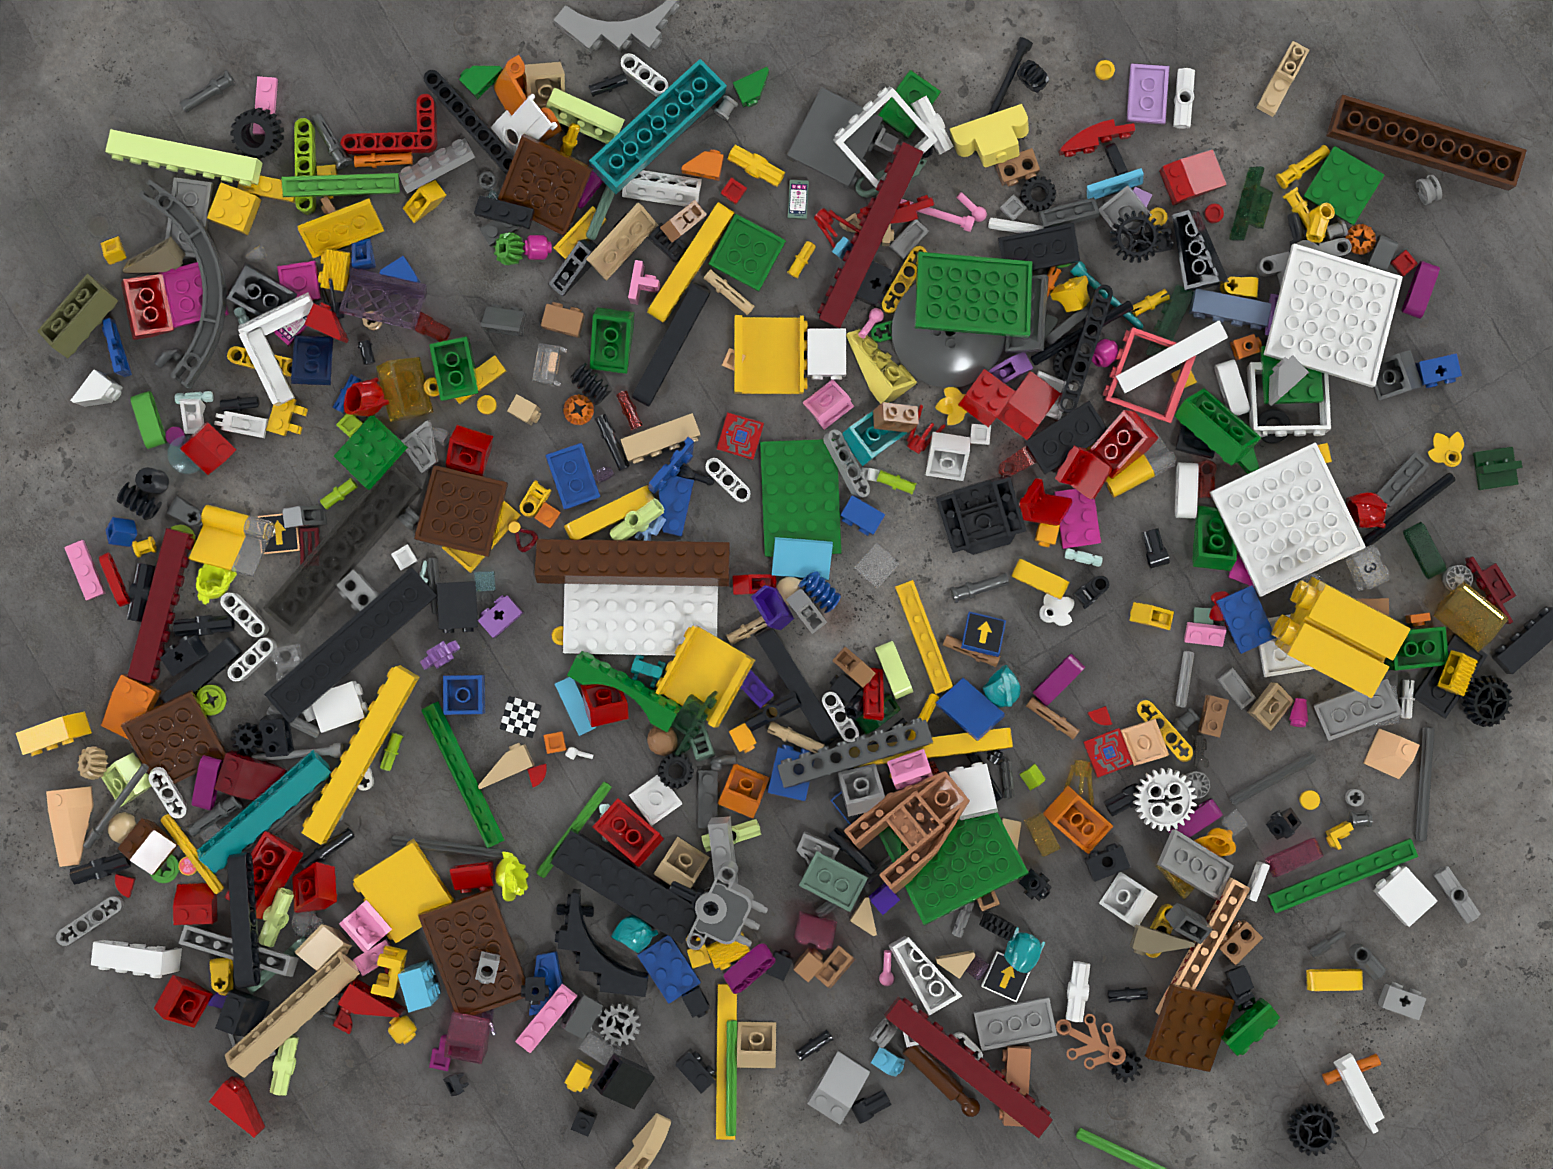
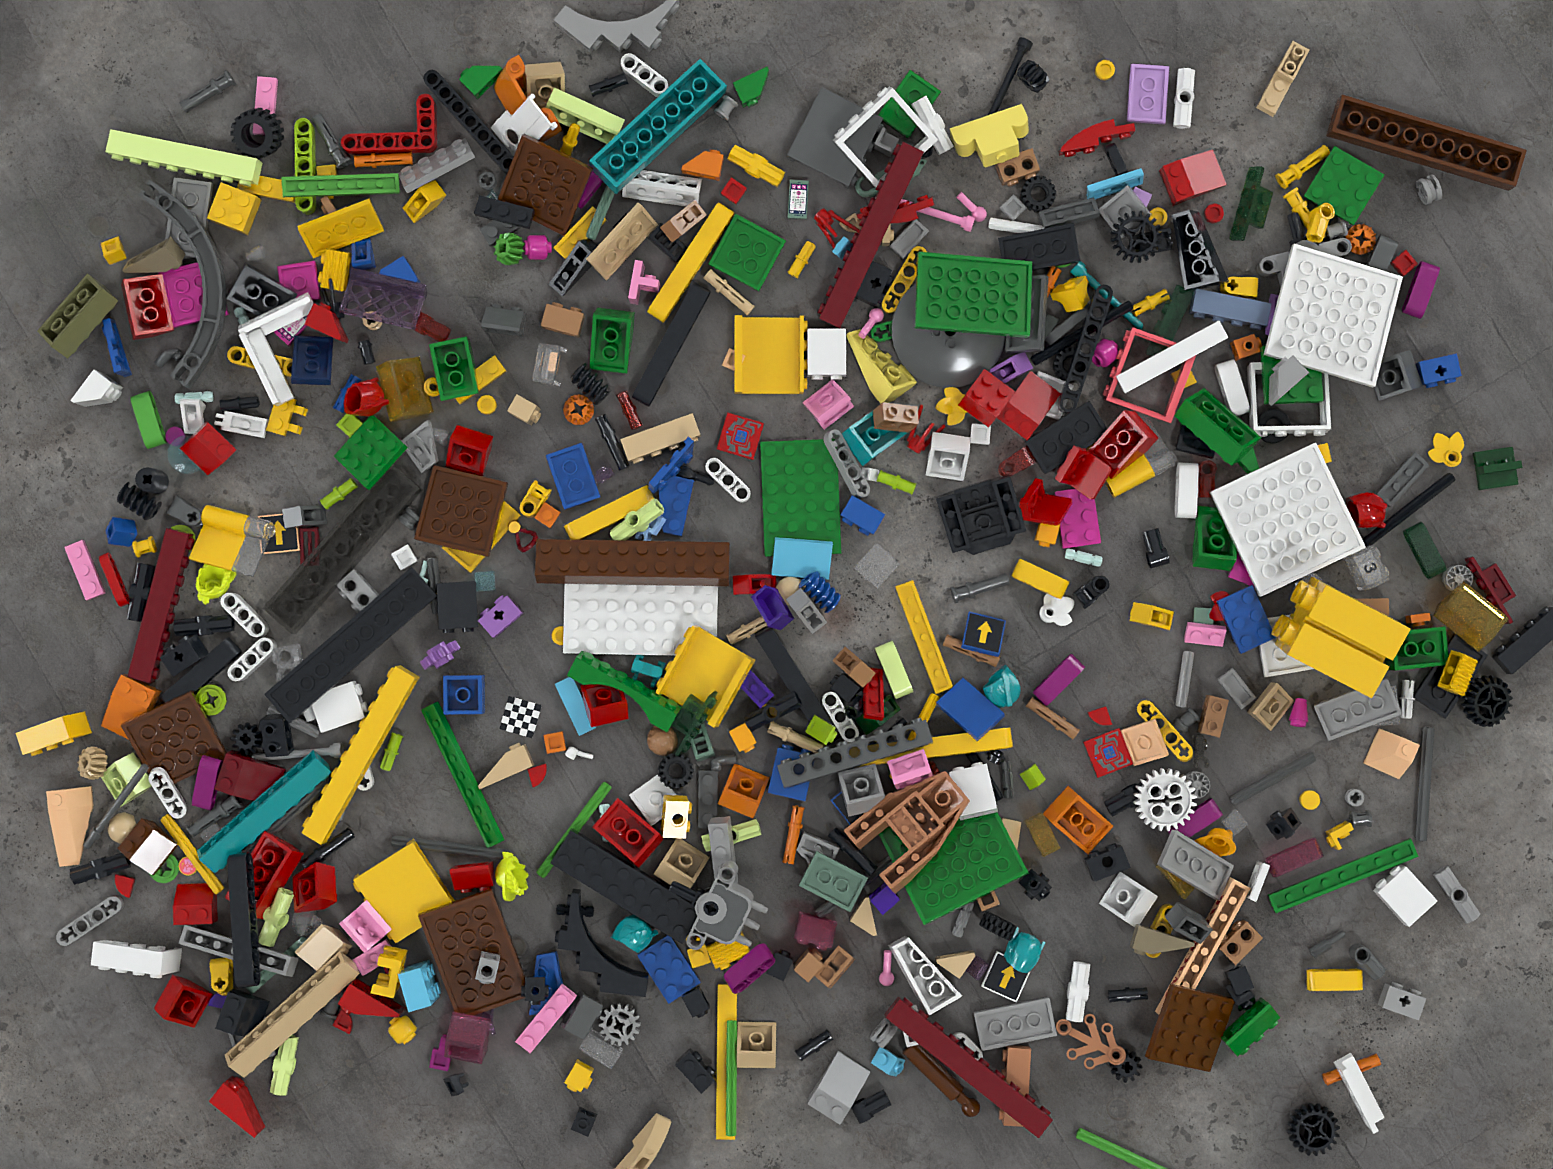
black brick [593,1053,655,1109] -> none
clear yellow plant [1063,760,1094,806] -> none
none -> brick [660,795,692,839]
none -> orange pin [782,805,805,864]
none -> lime slope [805,715,837,745]

